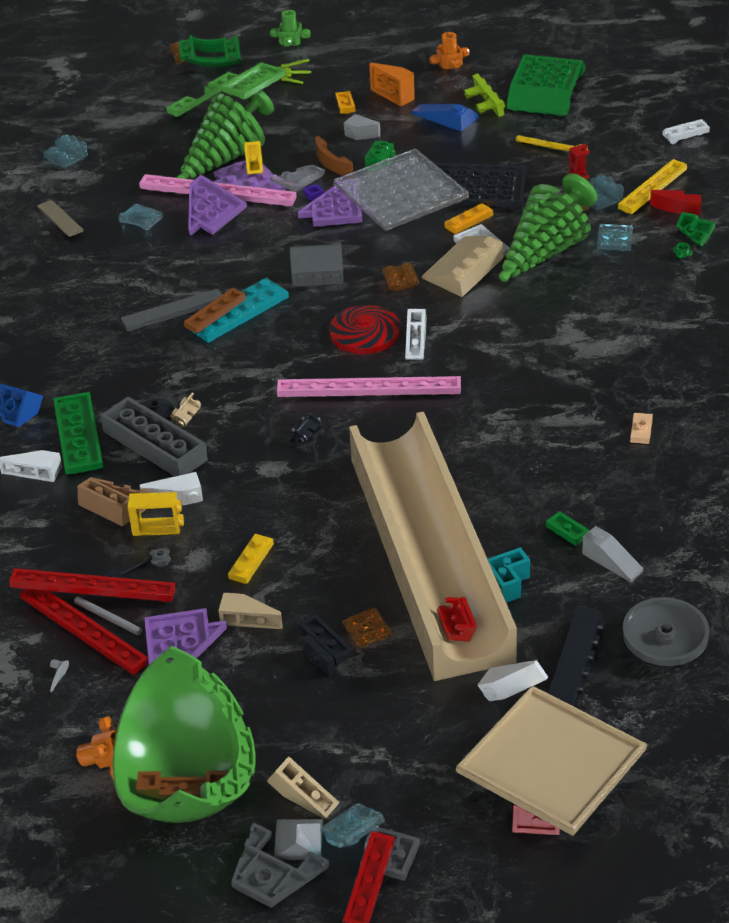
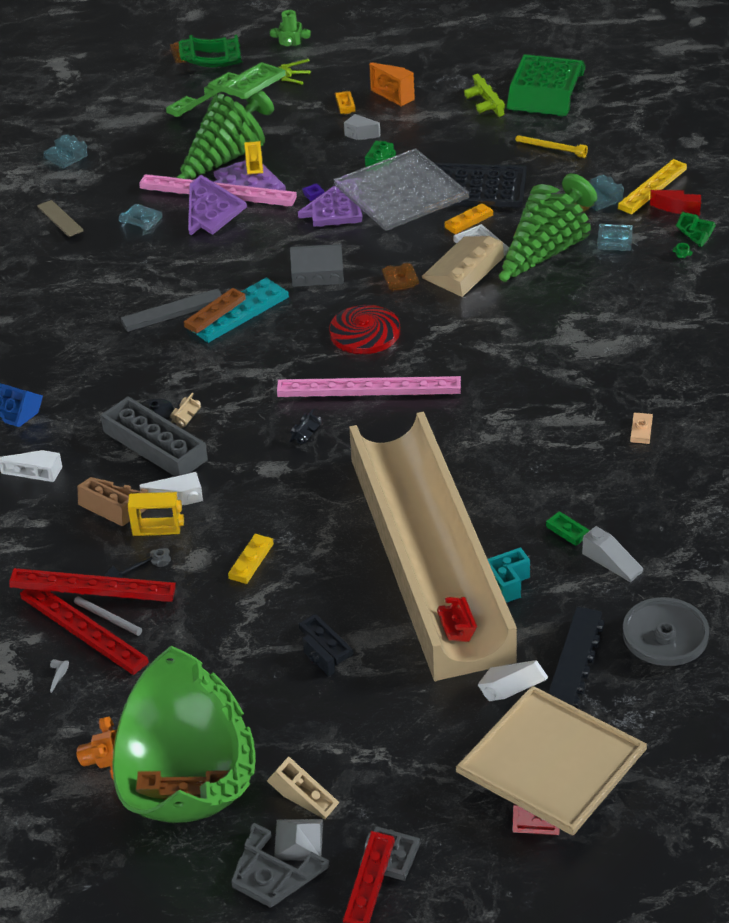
green plate [53,392,104,475] -> none
medium lavender wing [144,608,227,665] -> none
tan slope [219,593,282,629] -> none
clear wing [270,165,325,192] -> none
dark orange slope [315,136,354,178] -> none
clear light blue plate [321,803,385,849] -> none
clear orange piece [342,608,393,648] -> none
white slope [405,309,427,360] -> none
blue wedge [411,104,479,132] -> none
orange piece [429,32,470,69] -> none
red hinge [569,144,590,179] -> none
white plate [662,119,709,144] -> none

